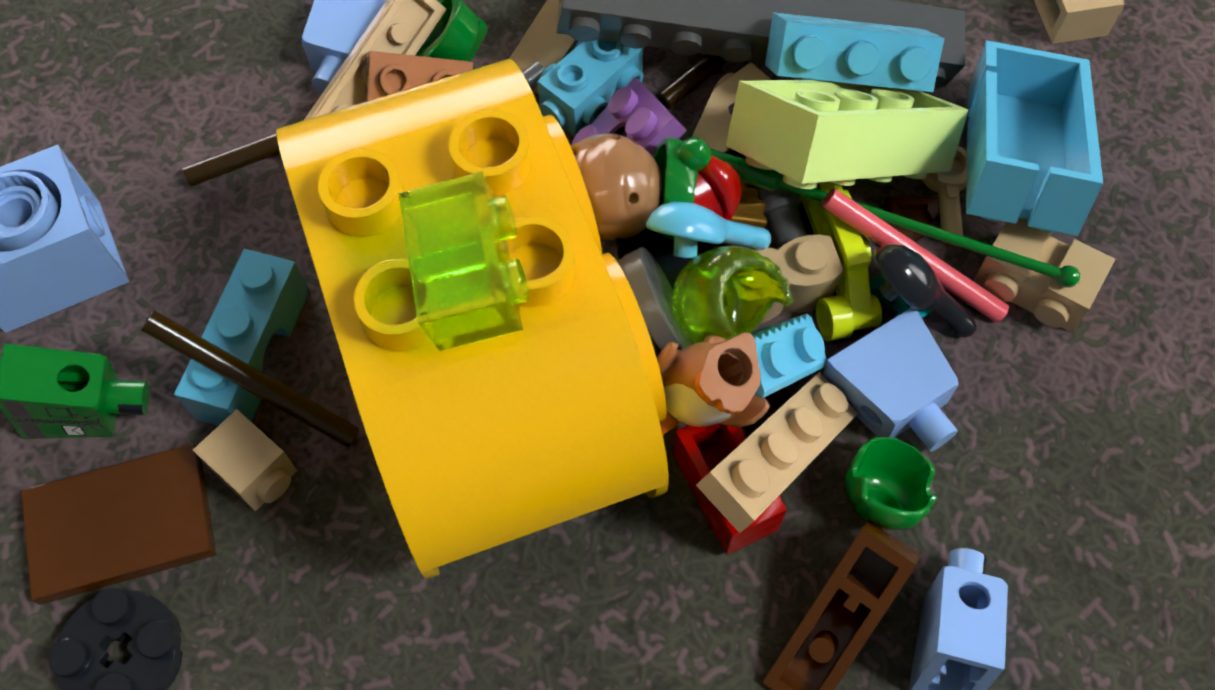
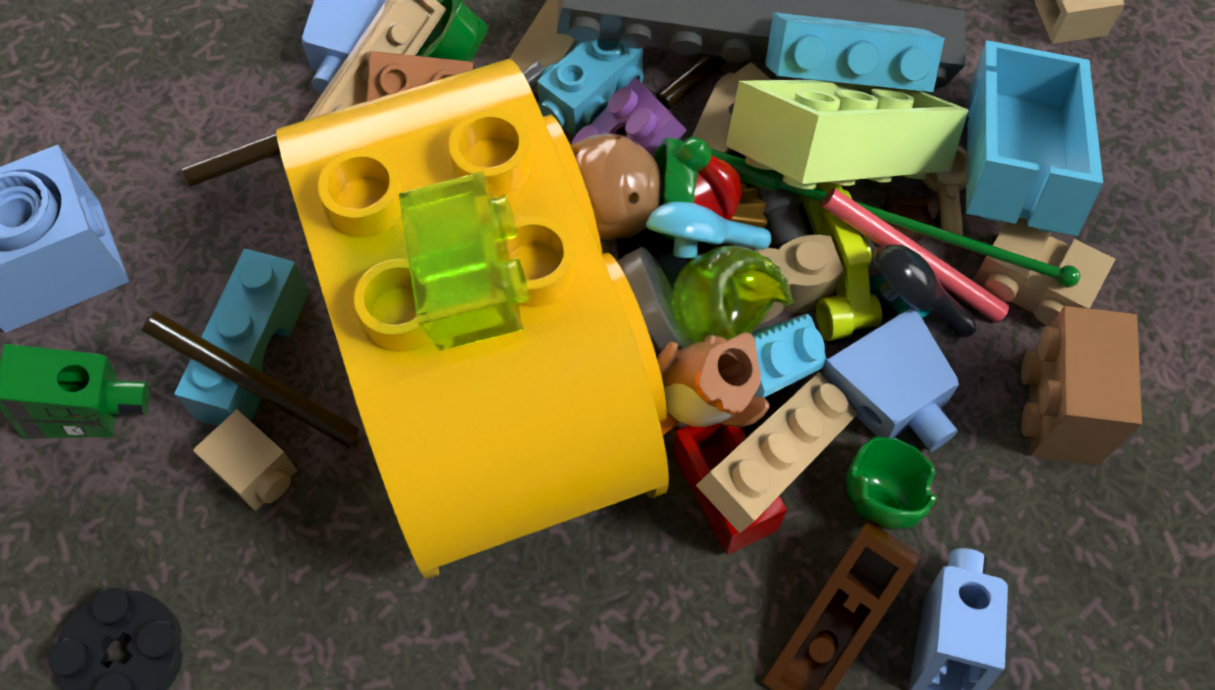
reddish brown tile [21,443,217,605] -> none
none -> medium nougat brick [1021,306,1142,465]

